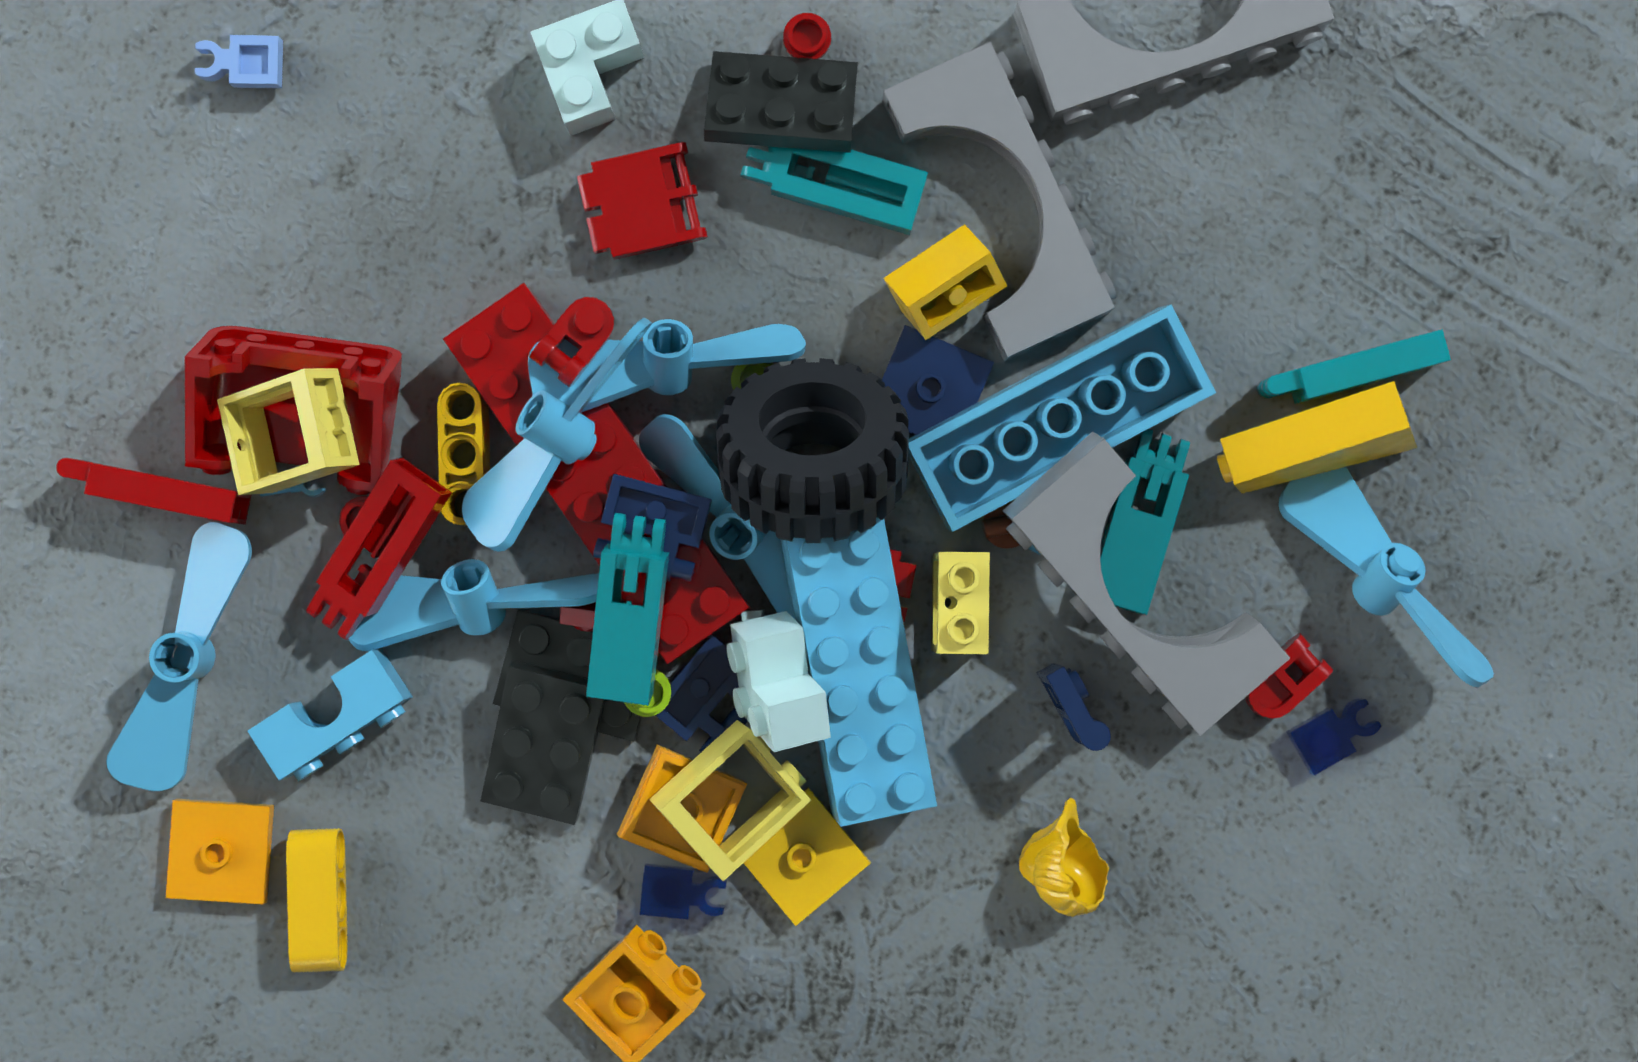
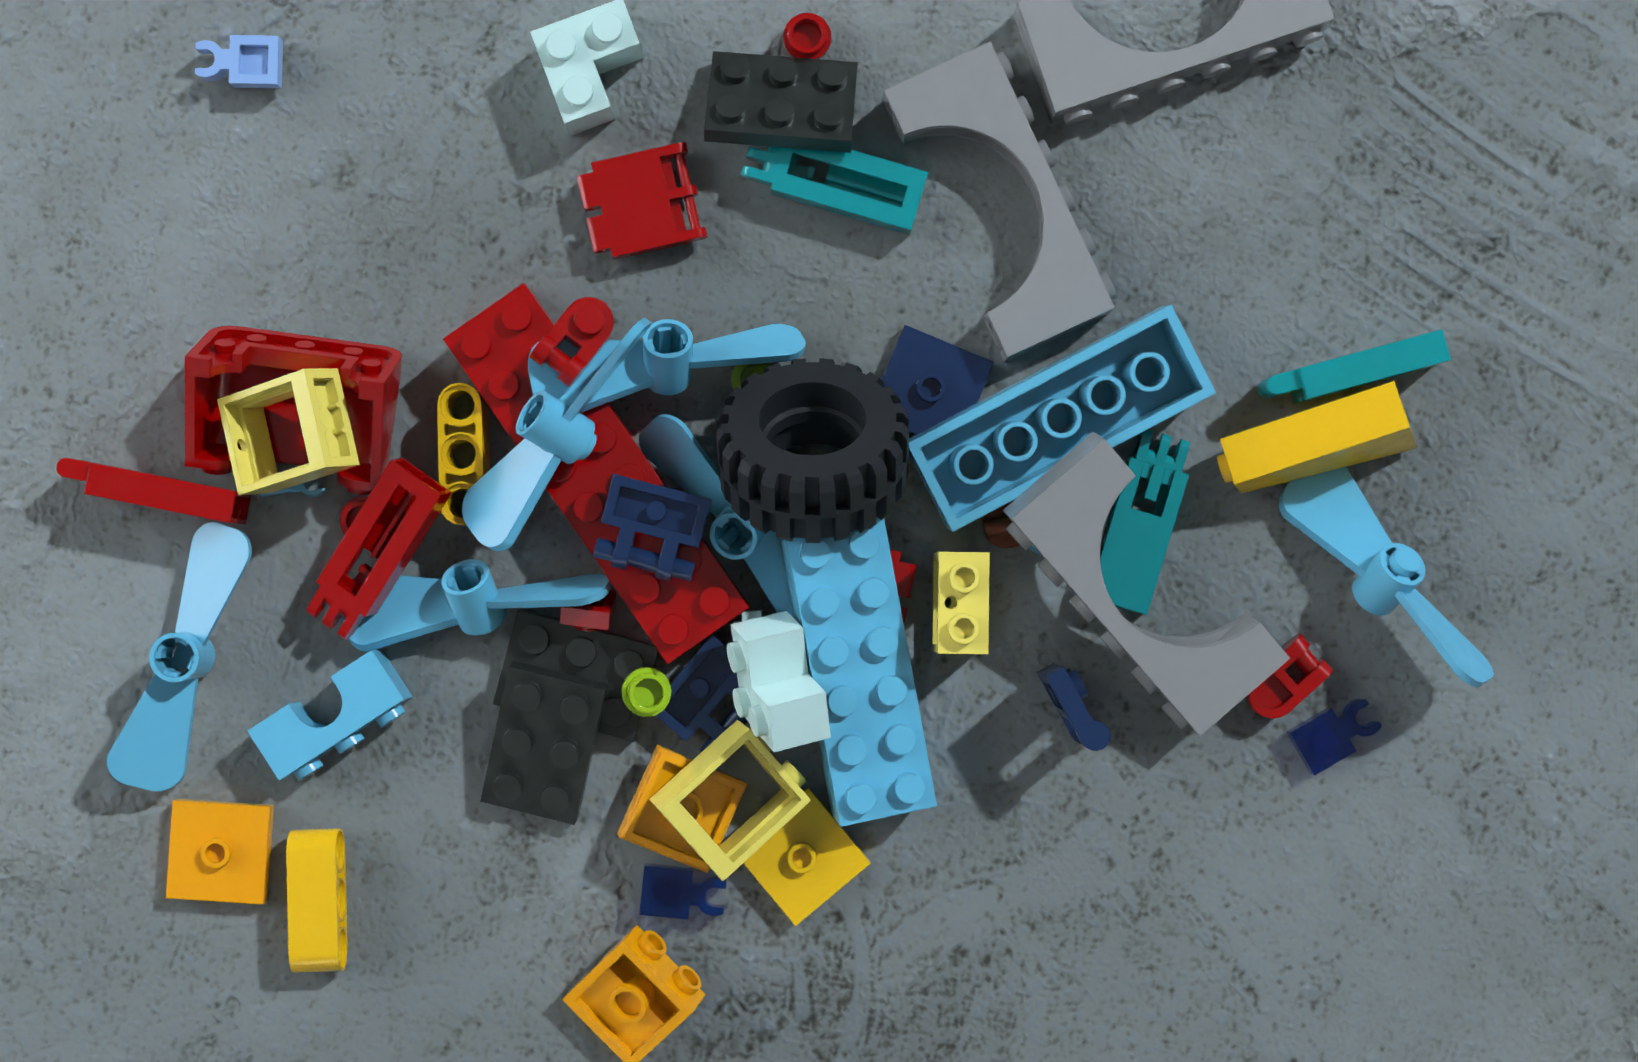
teal hinge [586,513,669,706] -> none
yellow brick [883,224,1007,340] -> none
yellow hair [1019,798,1109,917] -> none

